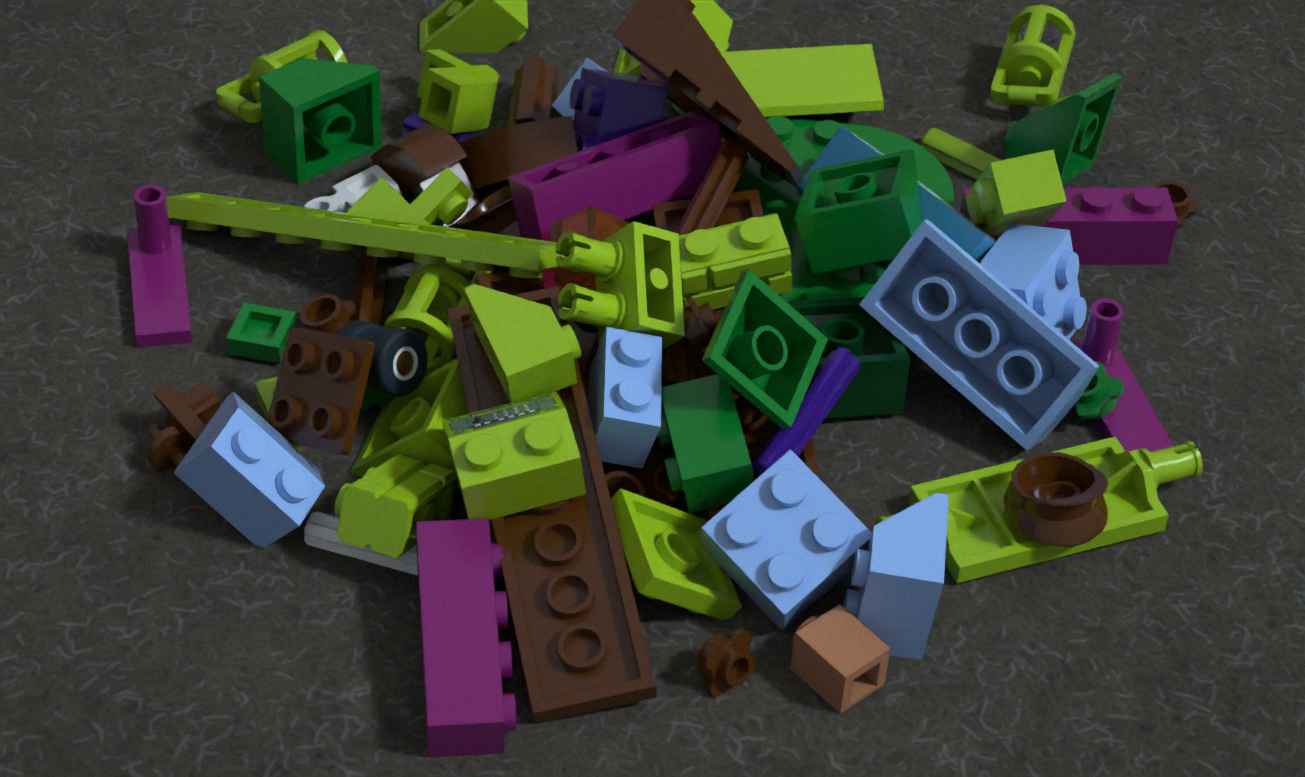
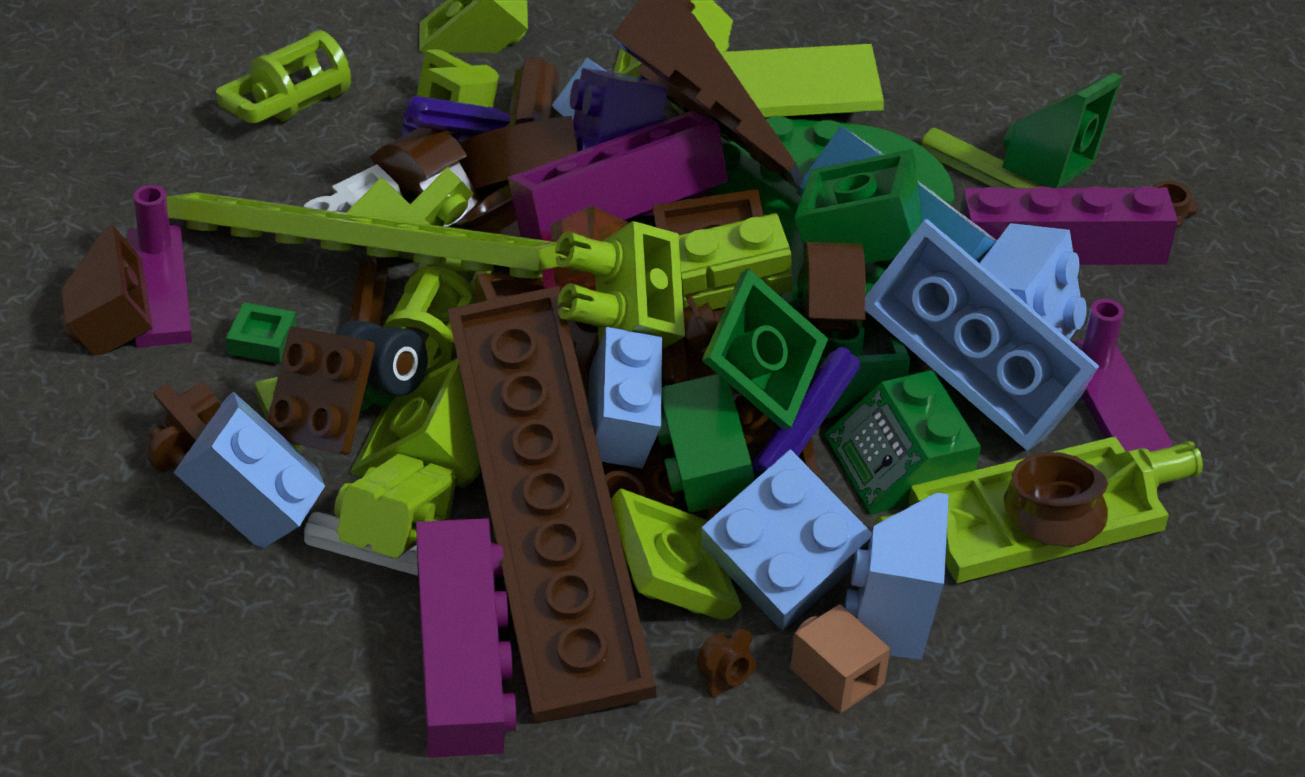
green slope [259,58,382,184] -> none
reddish brown plate [300,294,356,334] -> none
lime slope [442,391,586,520] -> none
lime slope [464,284,582,403] -> none
reddish brown axle [675,138,749,235] -> none
lime brick [967,150,1067,237] -> none
lime piece [990,5,1076,106] -> none
green plate [1074,361,1124,419] -> none
none -> reddish brown slope [60,225,153,356]
none -> dark purple axle [403,96,511,135]
none -> reddish brown brick [797,242,866,332]
none -> green slope [824,370,981,515]

